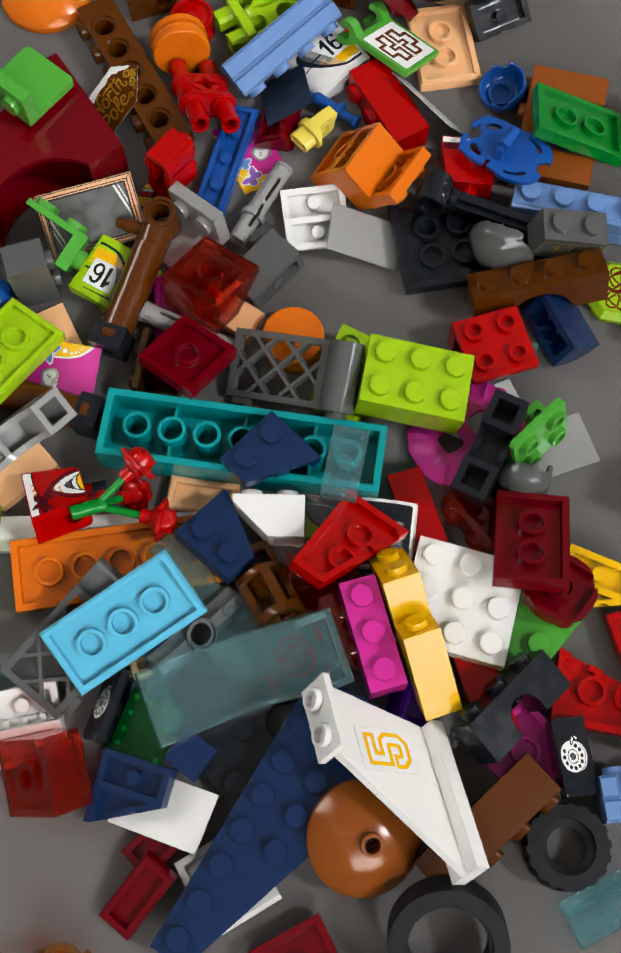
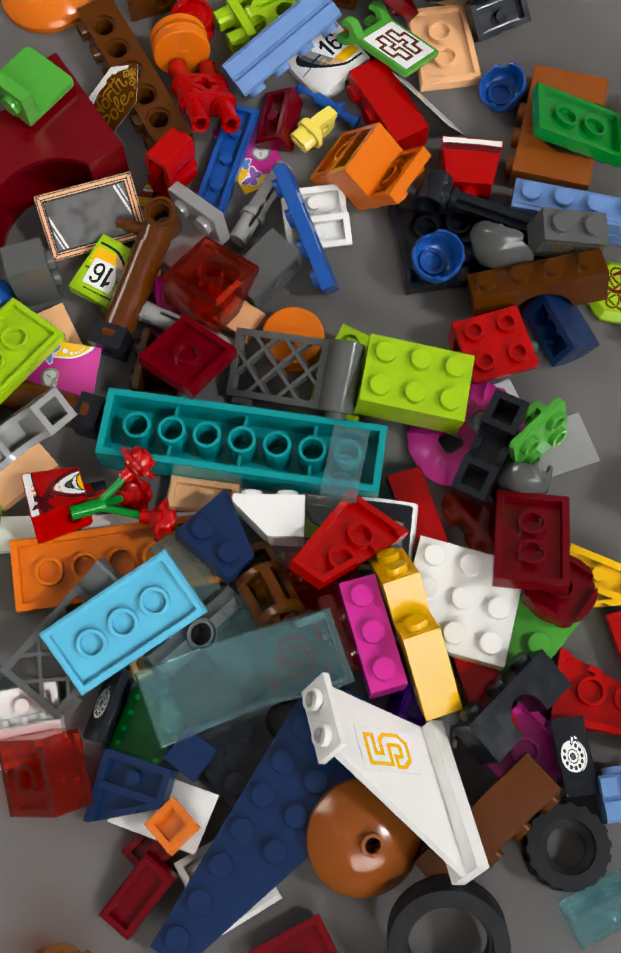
bright green bracket [26,197,91,273] -> none
dark blue wing [220,411,321,487] -> none
black sticker [261,63,313,127] -> none
light grey sticker [326,202,397,271] -> none
blue shield [458,115,553,185] -> none
none -> orange plate [144,796,201,856]
none -> blue plate [272,163,340,295]
none -> blue hair [410,229,465,284]

